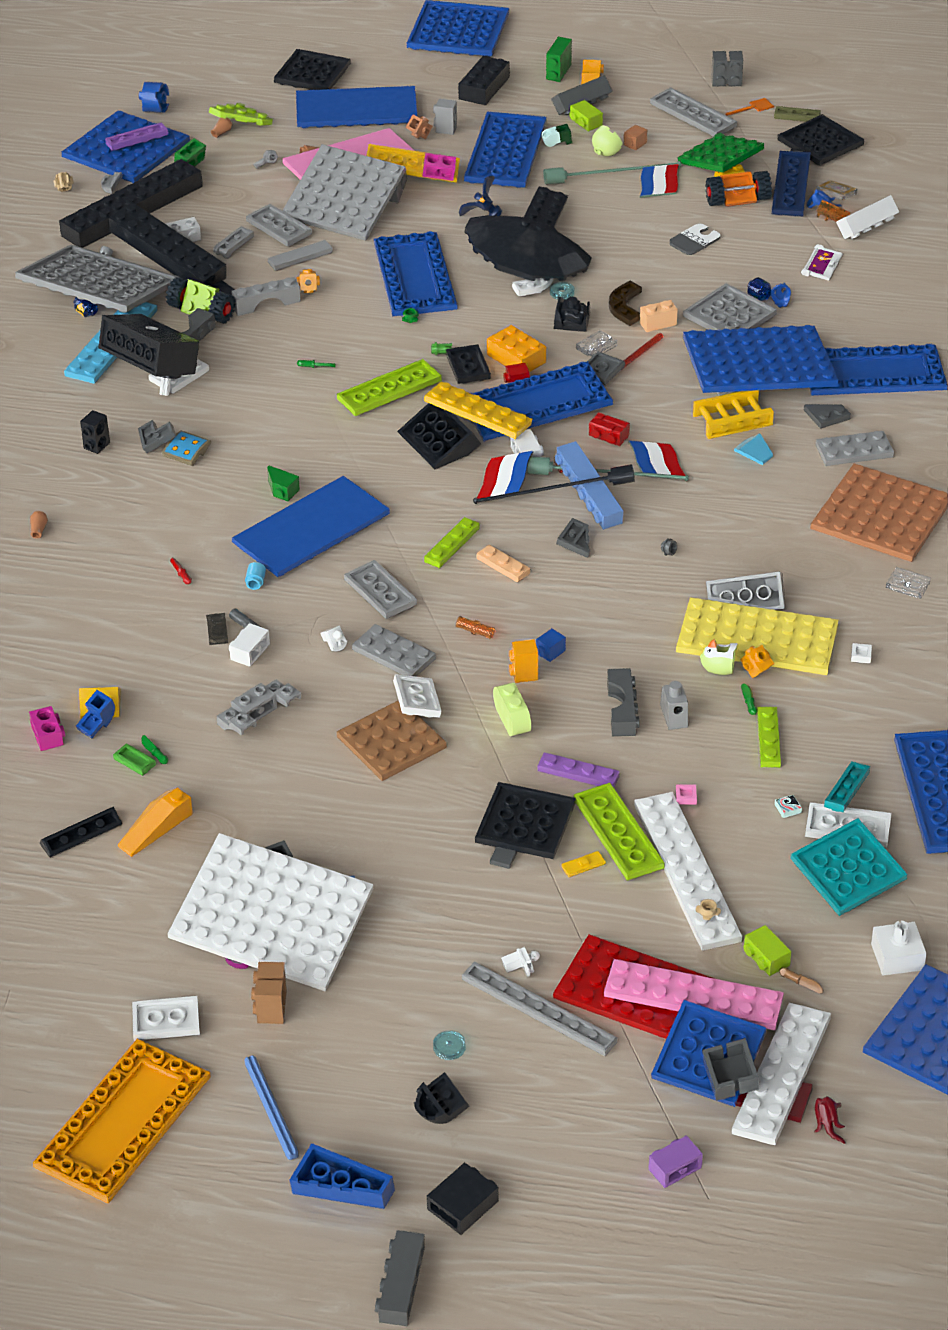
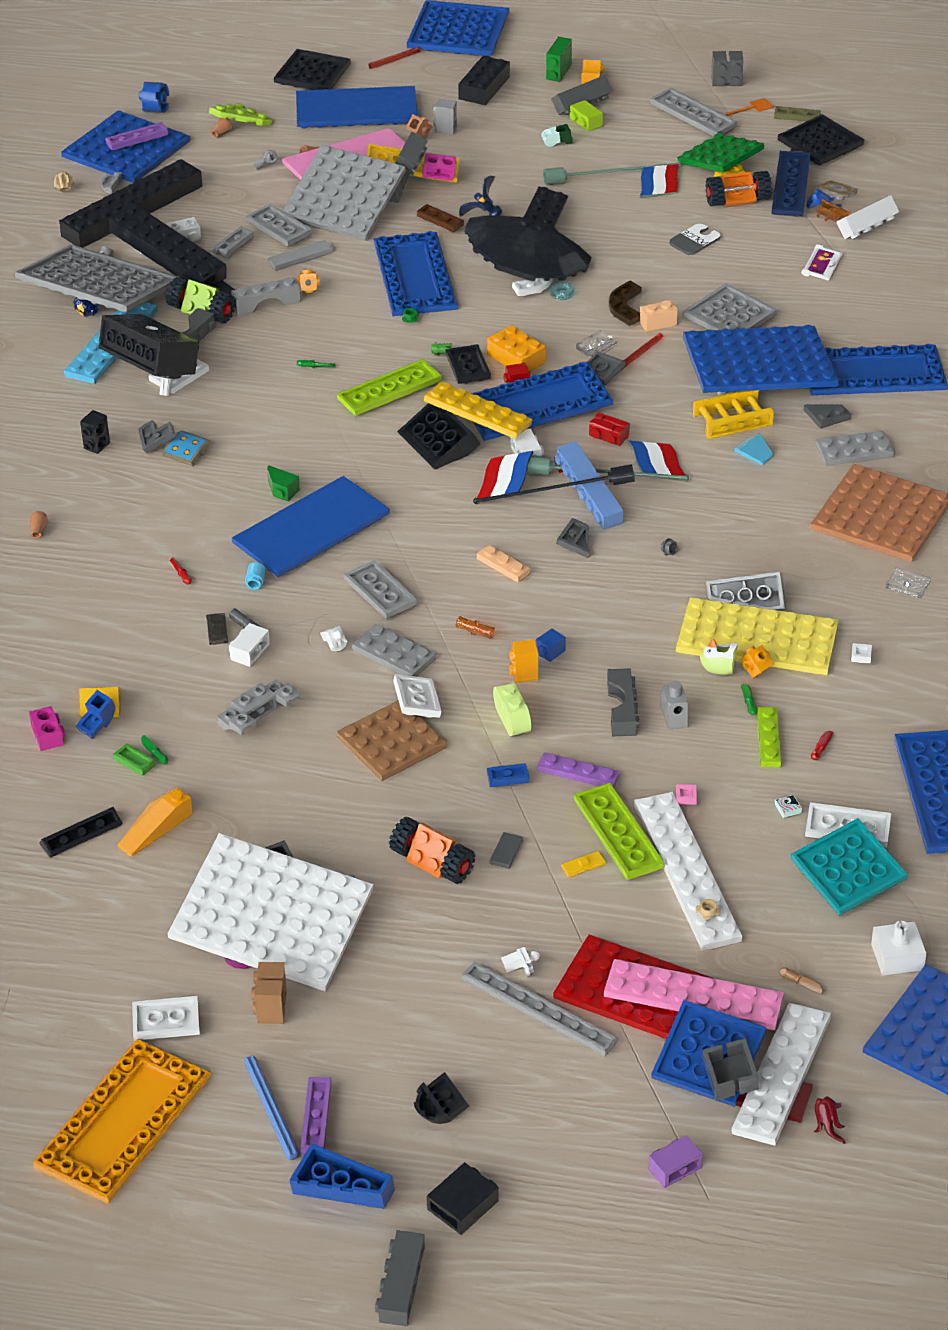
green brick [174,138,206,167] -> none
lime plate [424,517,480,568] -> none
clear light blue piece [433,1031,466,1060] -> none
blue plate [464,111,546,188] -> none
black plate [475,782,576,859] -> none
black brick [553,296,591,332] -> none
yellowish green cylinder [592,125,623,156] -> none
nougat brick [623,125,647,150] -> none
lime brick [743,925,791,976] -> none
clear blue head [747,277,772,301] -> none
blue piece [767,283,791,308] -> none
teal plate [824,761,871,812] -> none
none -> medium lavender plate [301,1077,331,1154]
none -> clear red bar [368,47,421,69]
none -> plate [389,817,475,884]
none -> dark grey piece [394,132,427,179]
none -> reddish brown plate [417,204,464,232]
none -> blue plate [487,763,529,787]
none -> red piece [811,731,833,761]

